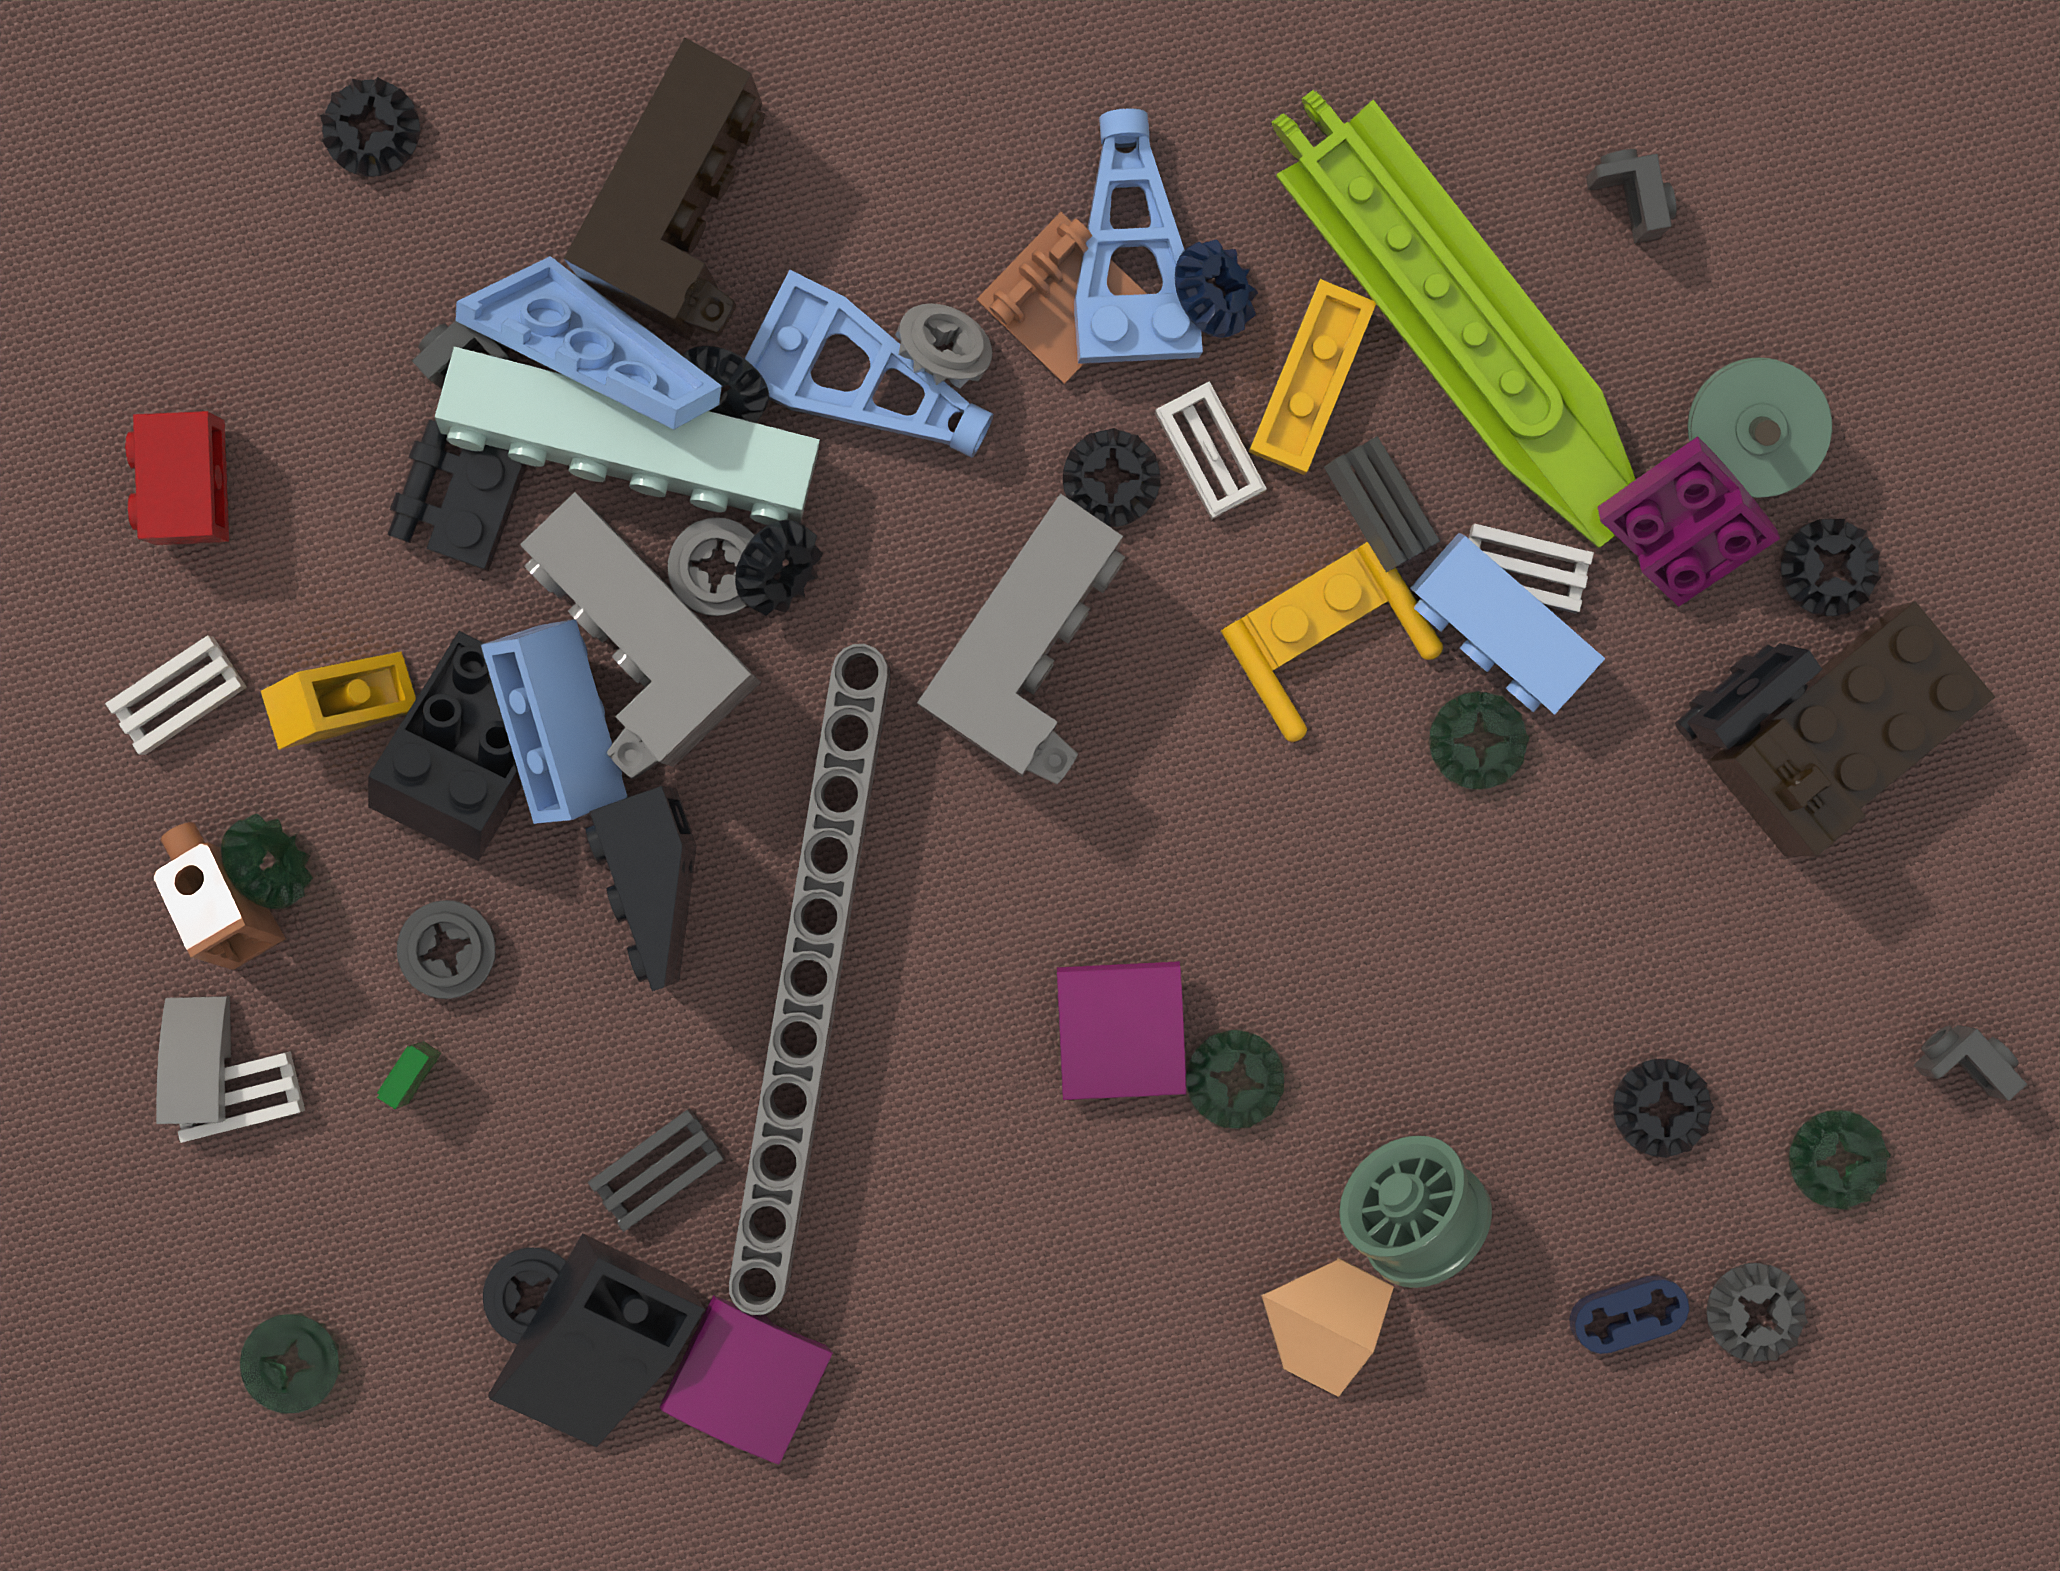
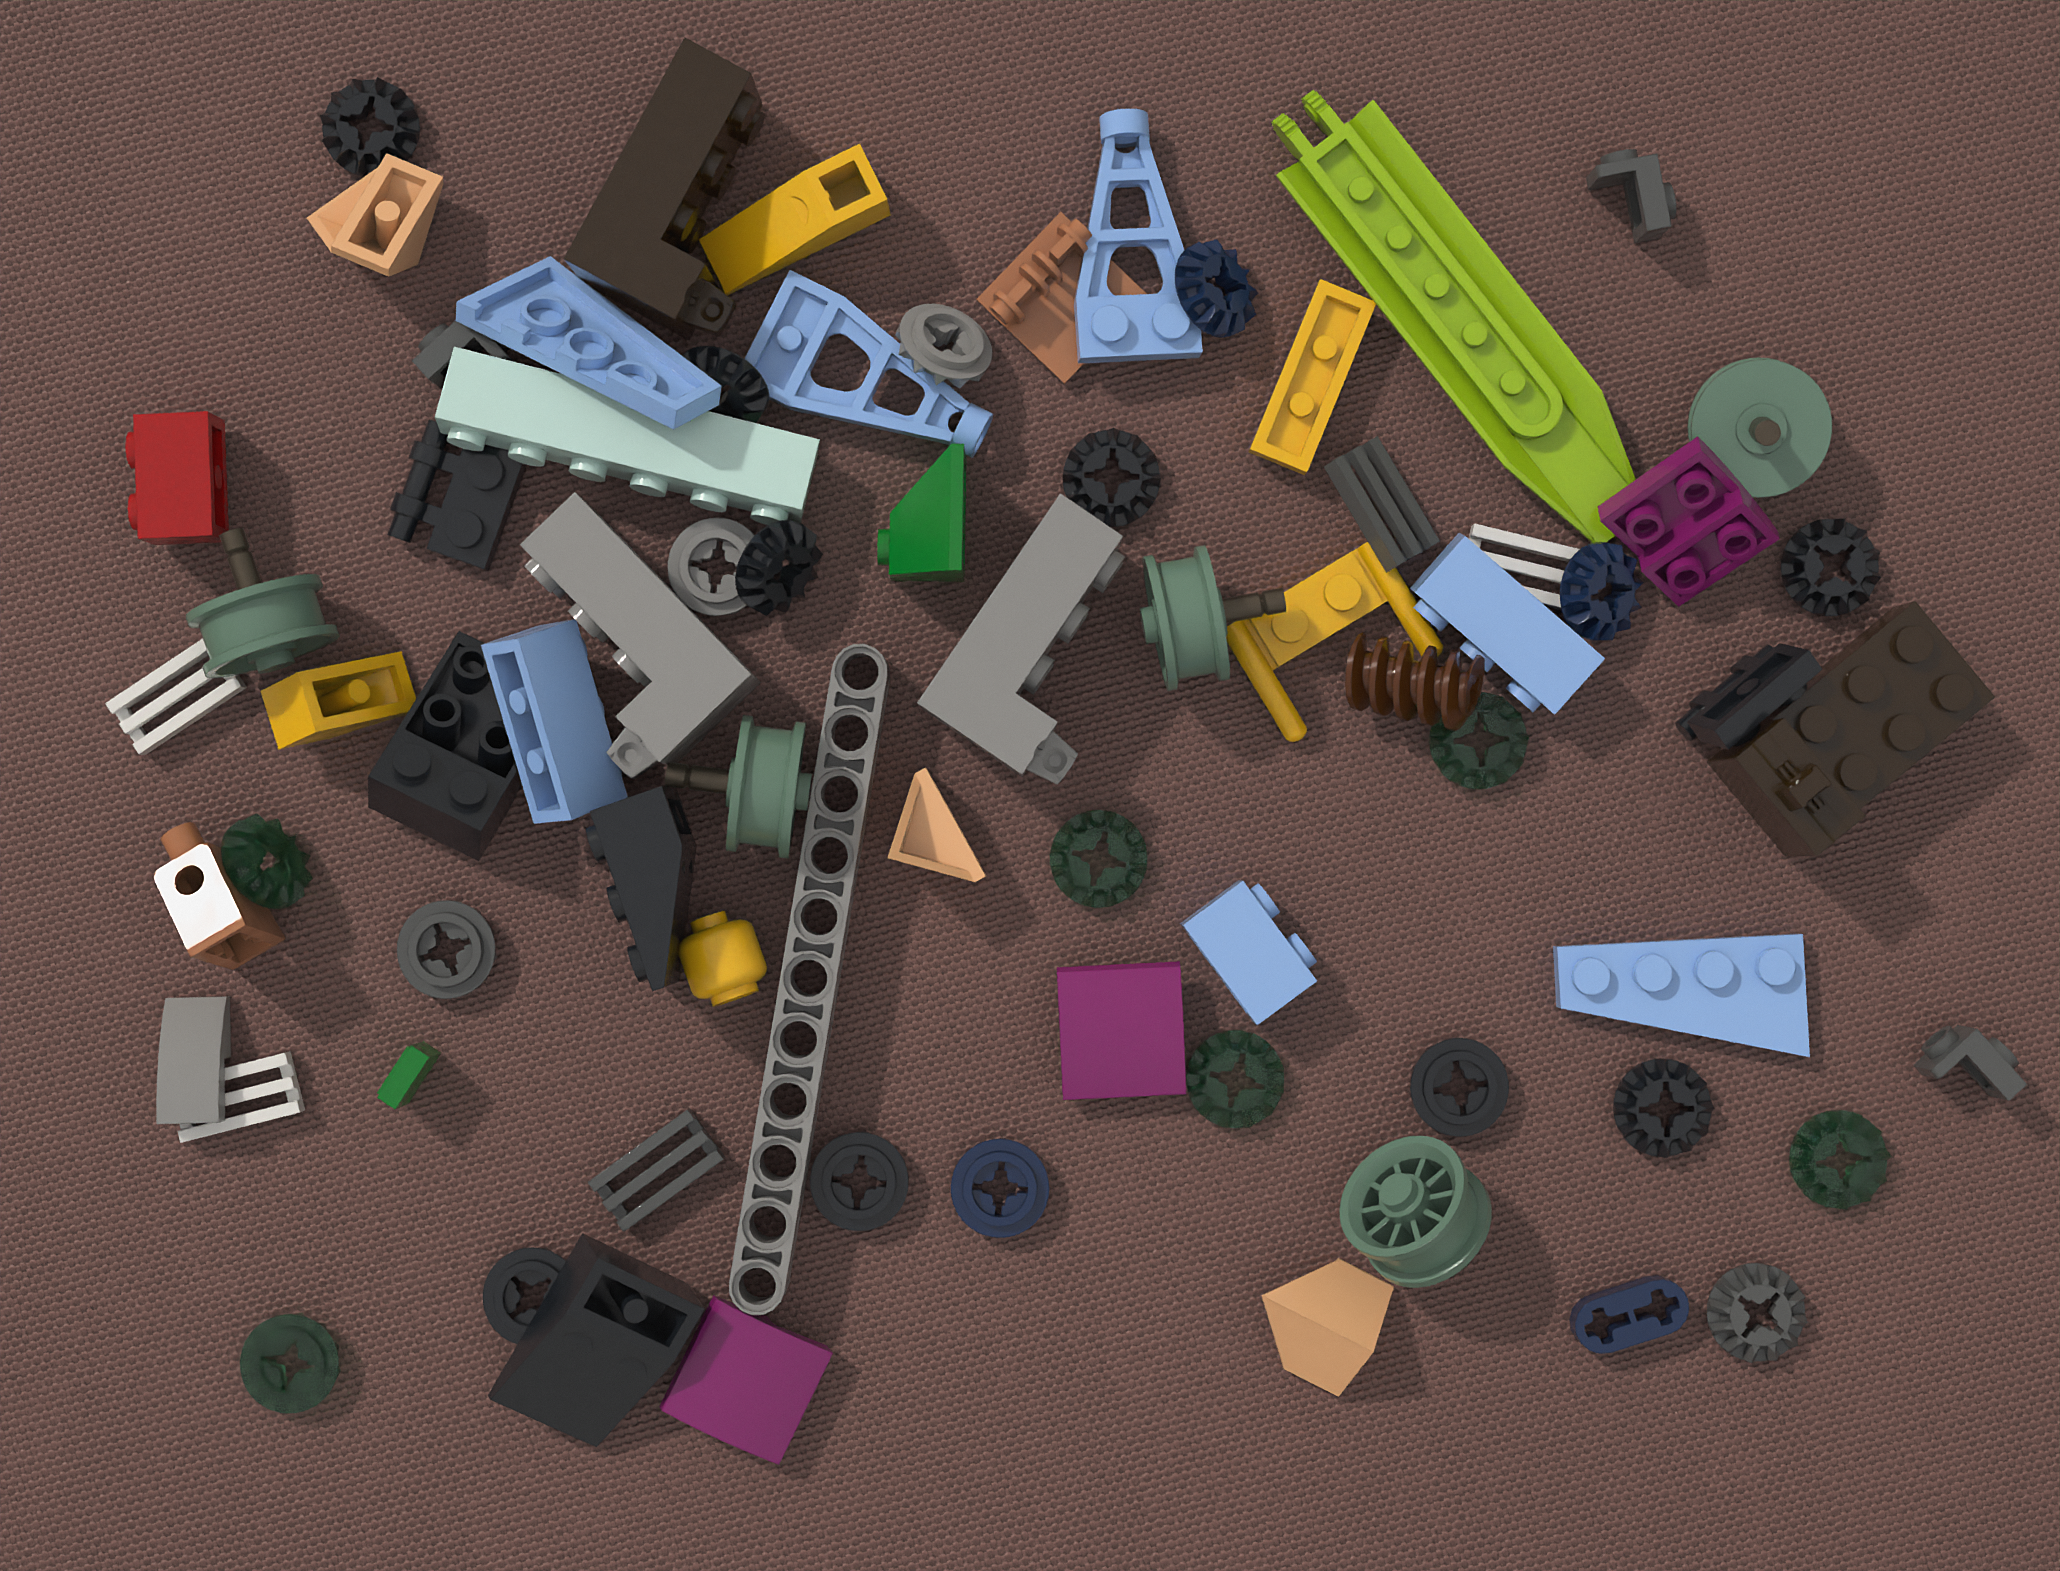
white tile [1155,381,1267,520] -> none
none -> sand green wheel [185,528,340,678]
none -> light nougat slope [307,153,443,277]
none -> sand green wheel [665,715,812,859]
none -> yellow head [678,911,767,1007]
none -> yellow slope [699,144,891,296]
none -> black gear [810,1131,909,1231]
none -> green slope [877,444,967,582]
none -> light nougat slope [888,767,987,882]
none -> dark blue gear [951,1138,1049,1238]
none -> clear green gear [1050,810,1148,908]
none -> sand green wheel [1140,545,1286,691]
none -> light blue brick [1180,880,1317,1025]
none -> reddish brown piece [1345,632,1485,731]
none -> black gear [1409,1038,1509,1137]
none -> light blue wing [1553,933,1810,1057]
none -> dark blue gear [1560,542,1645,640]

